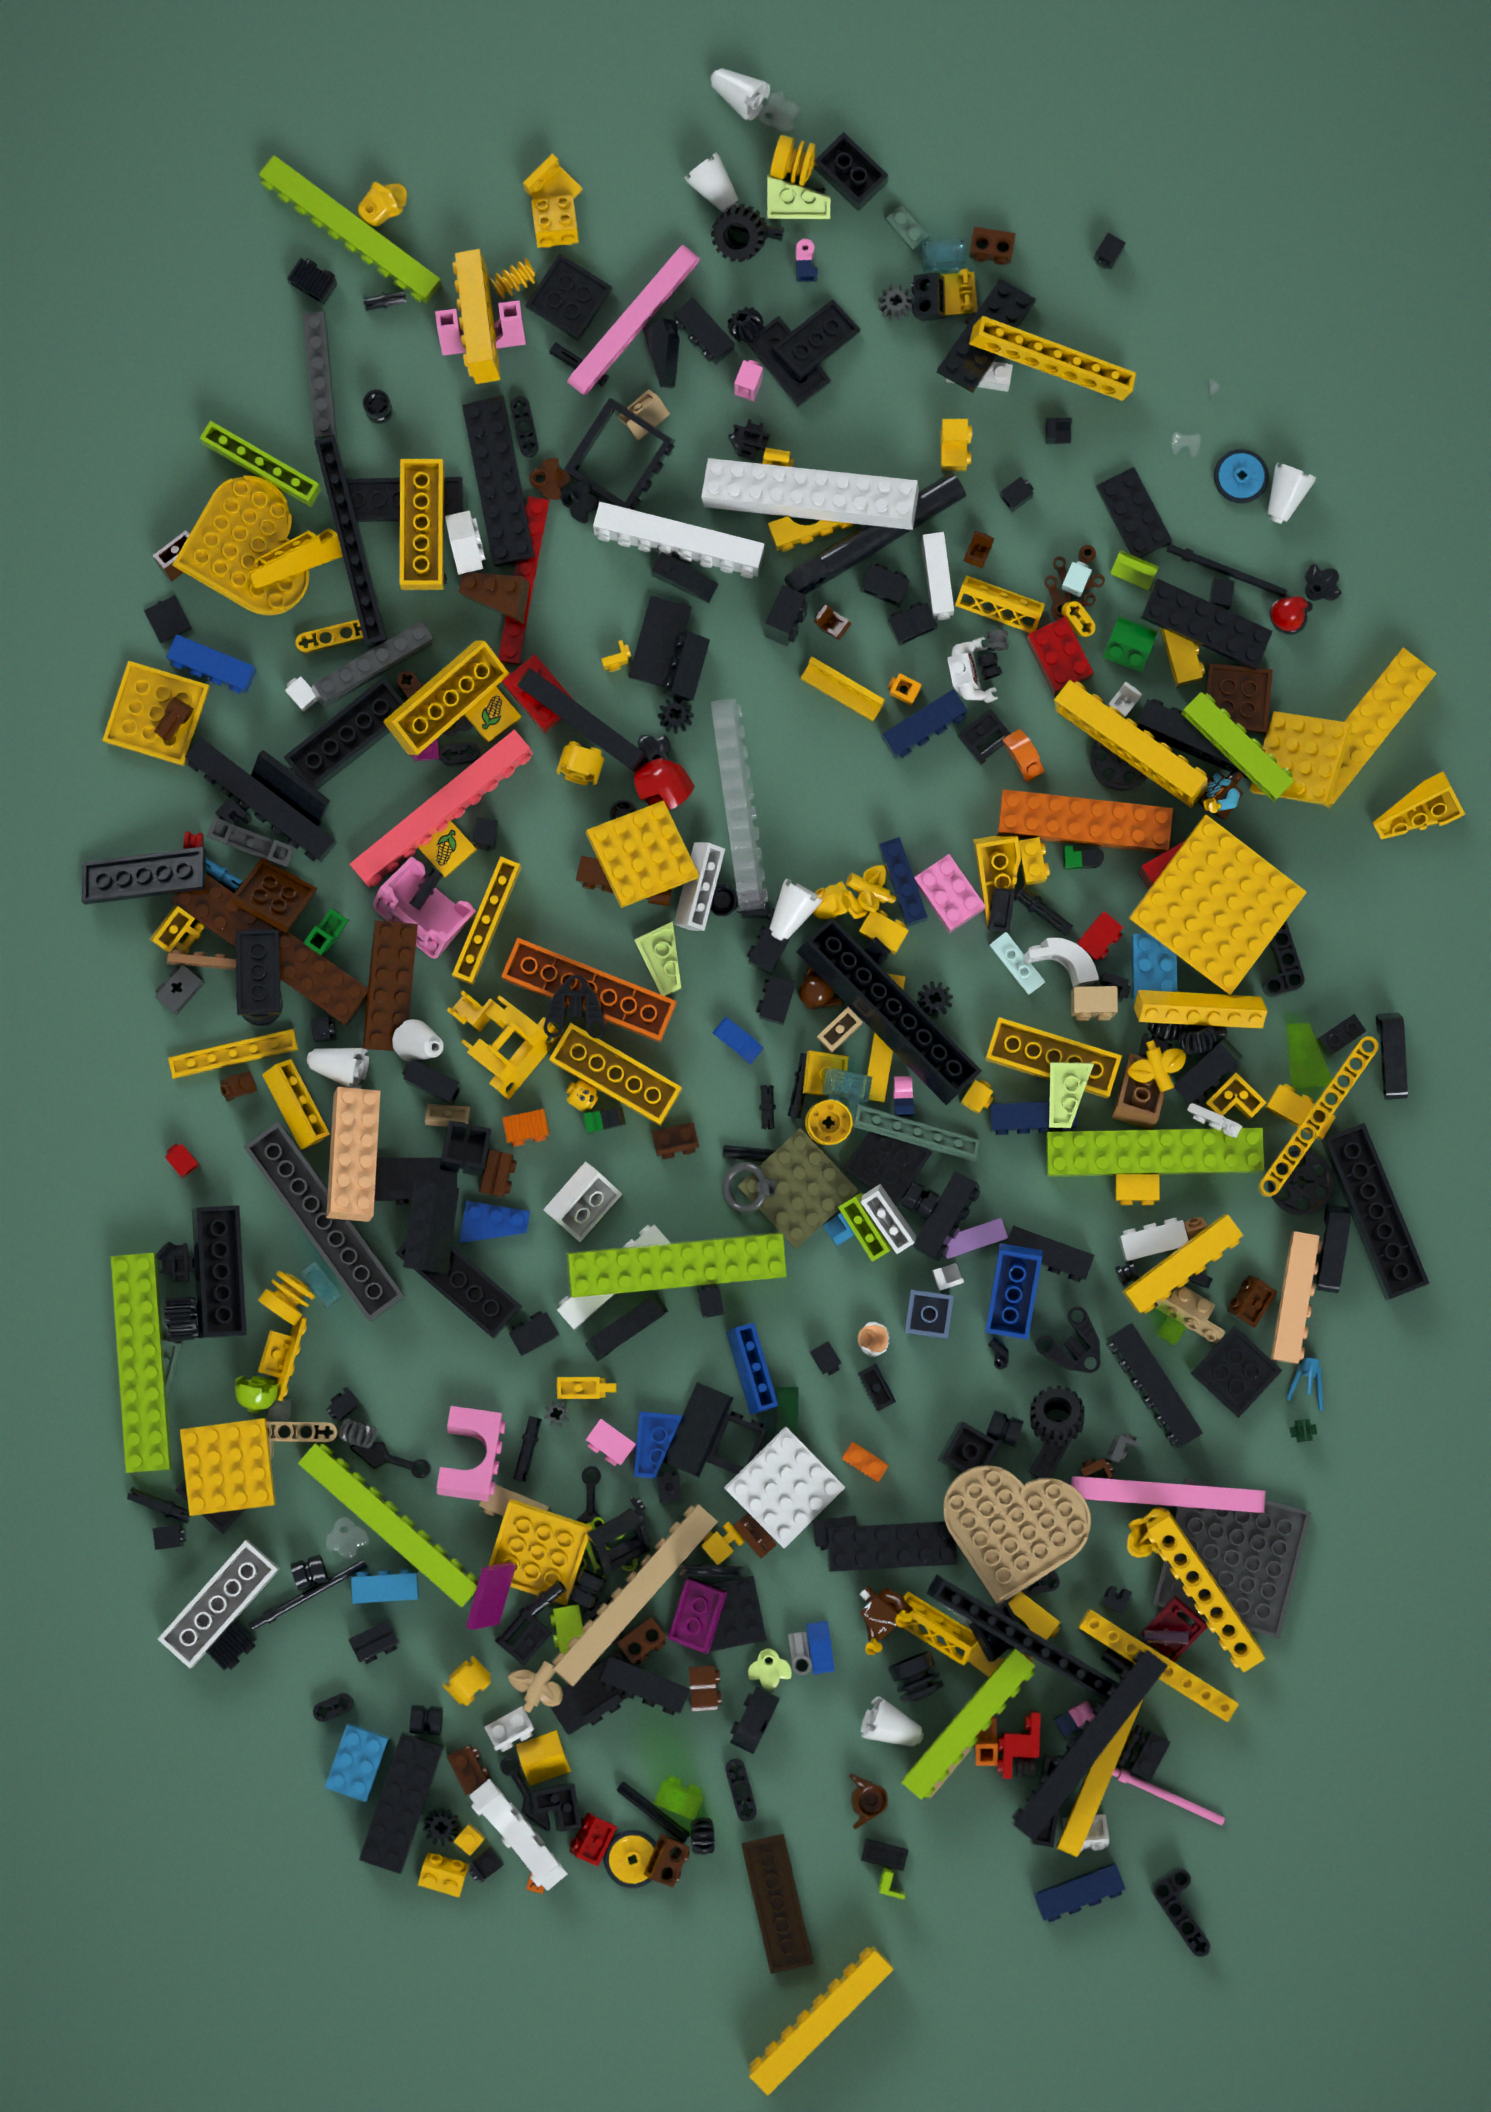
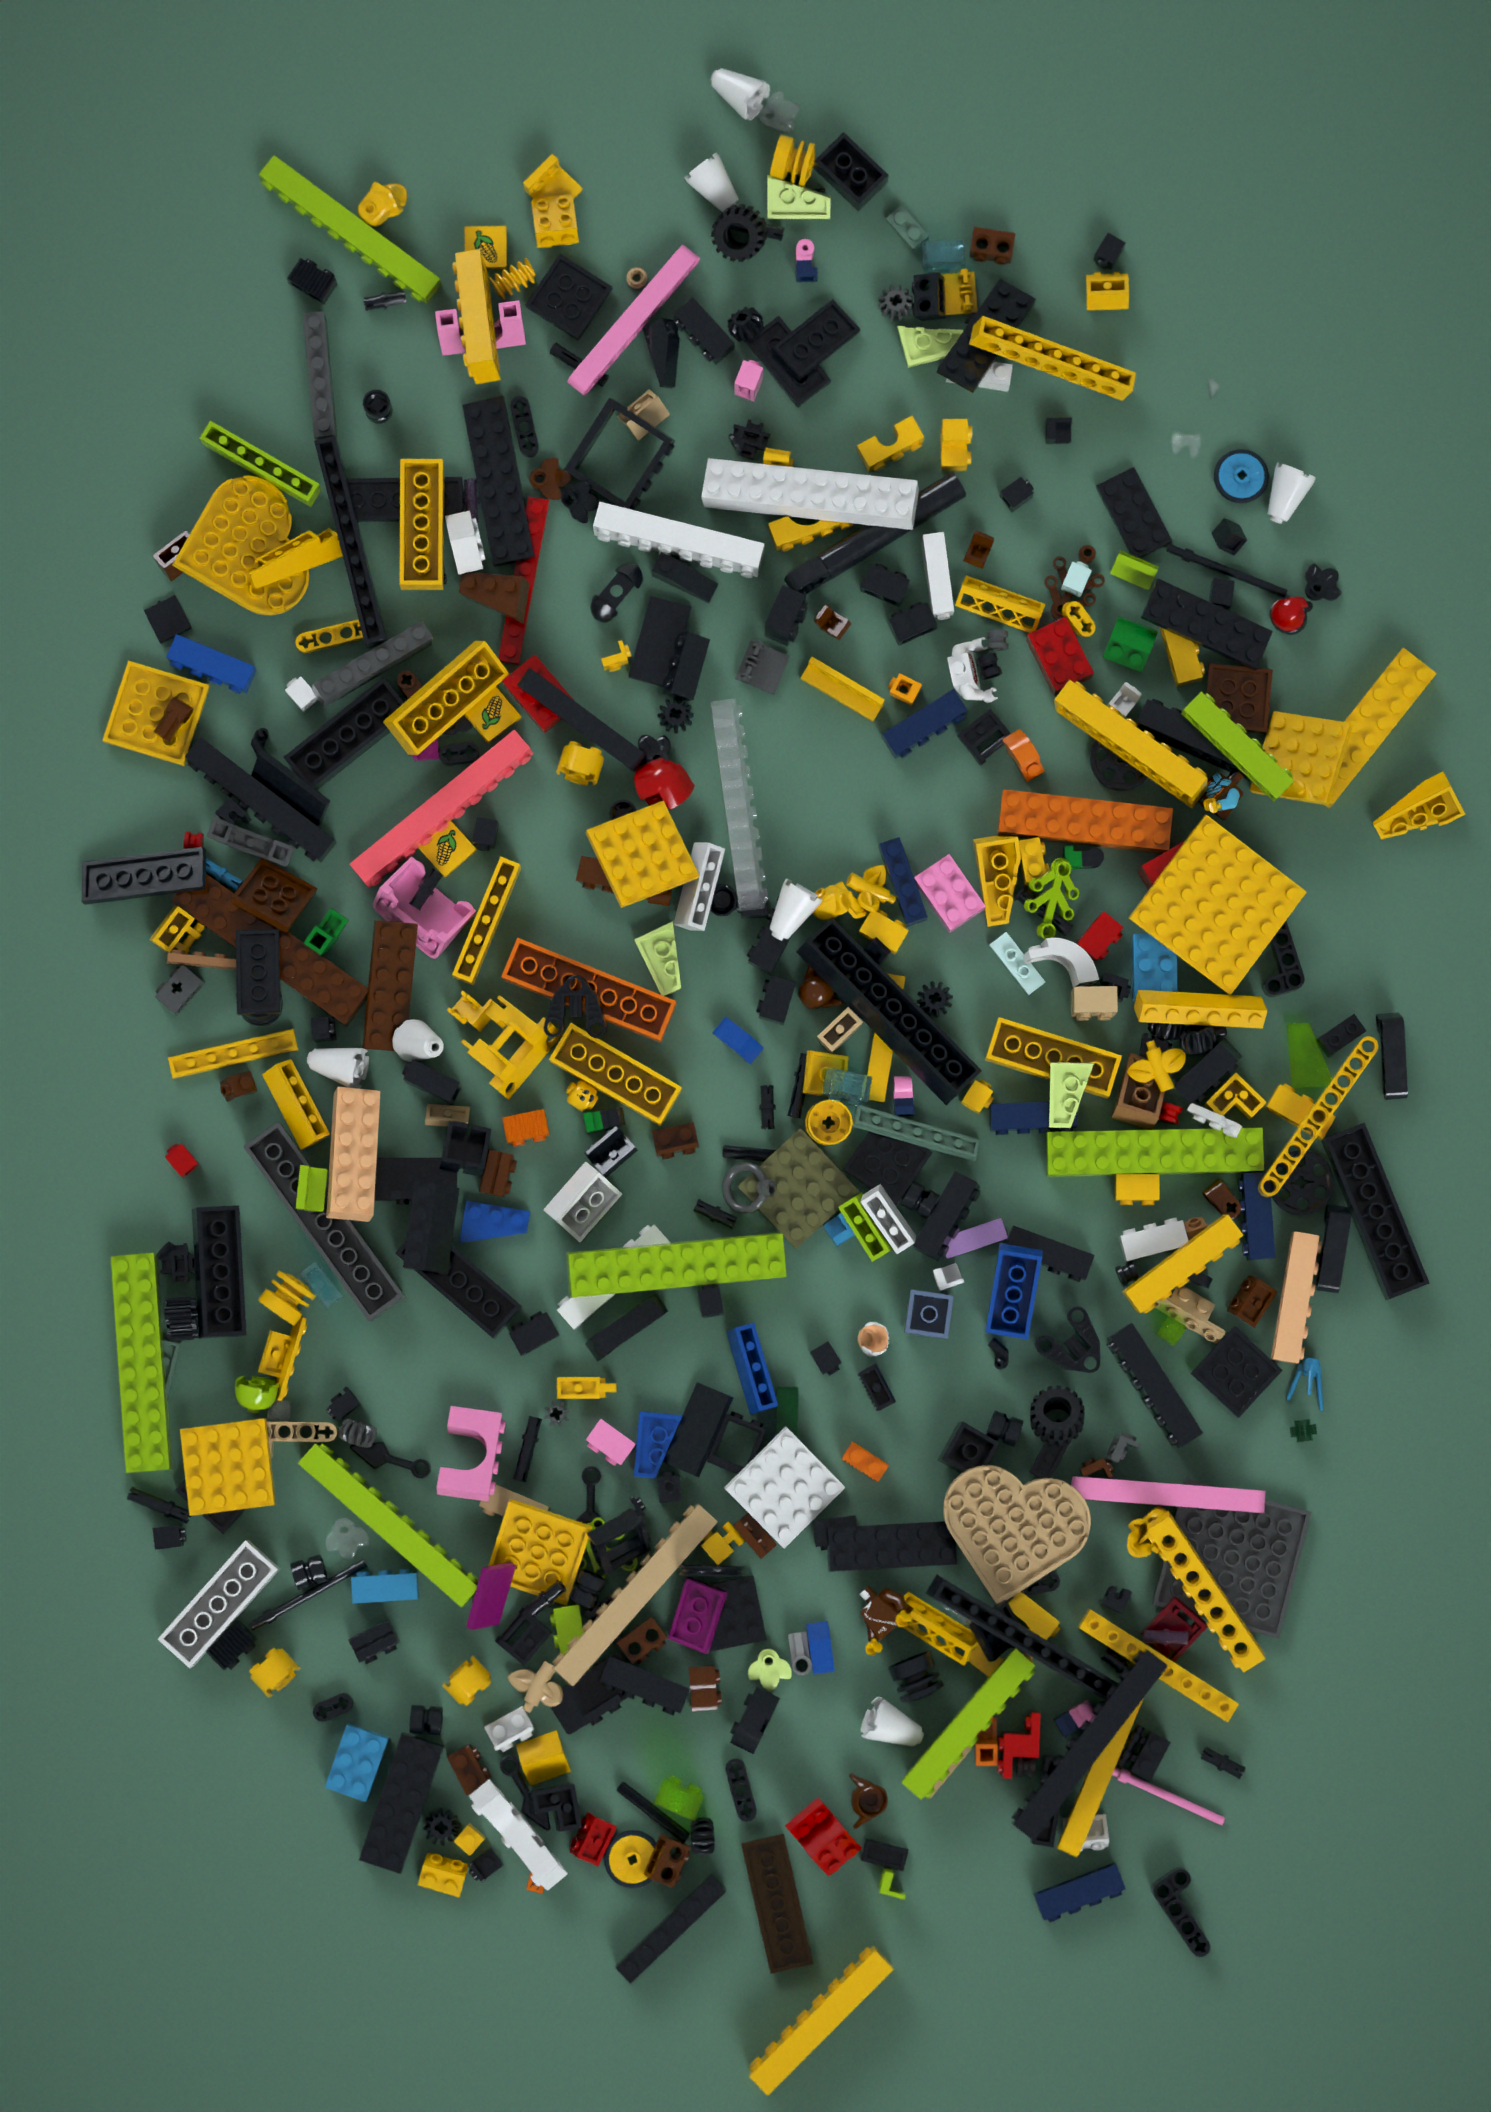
black tile [987,887,1015,932] -> none
none -> yellow brick [249,1648,301,1698]
none -> black arm [251,728,269,757]
none -> lime panel [296,1165,328,1212]
none -> clear purple pin [463,478,480,522]
none -> yellow tile [464,226,507,269]
none -> black bracket [585,1126,638,1178]
none -> black piece [590,564,643,623]
none -> black brick [615,1873,726,1984]
none -> tan plate [626,267,647,289]
none -> black pin [693,1199,738,1229]
none -> dark grey hinge [735,640,790,695]
none -> red bracket [785,1797,862,1877]
none -> yellow arch [856,416,925,472]
none -> yellowish green wing [897,326,964,368]
none -> lime plant [1024,858,1079,940]
none -> yellow brick [1086,272,1129,311]
none -> red wheel [1158,1102,1183,1125]
none -> black pin [1200,1746,1246,1779]
none -> reddish brown piece [1202,1179,1241,1219]
none -> black panel [1212,518,1247,556]
none -> dark blue brick [1238,1172,1275,1260]

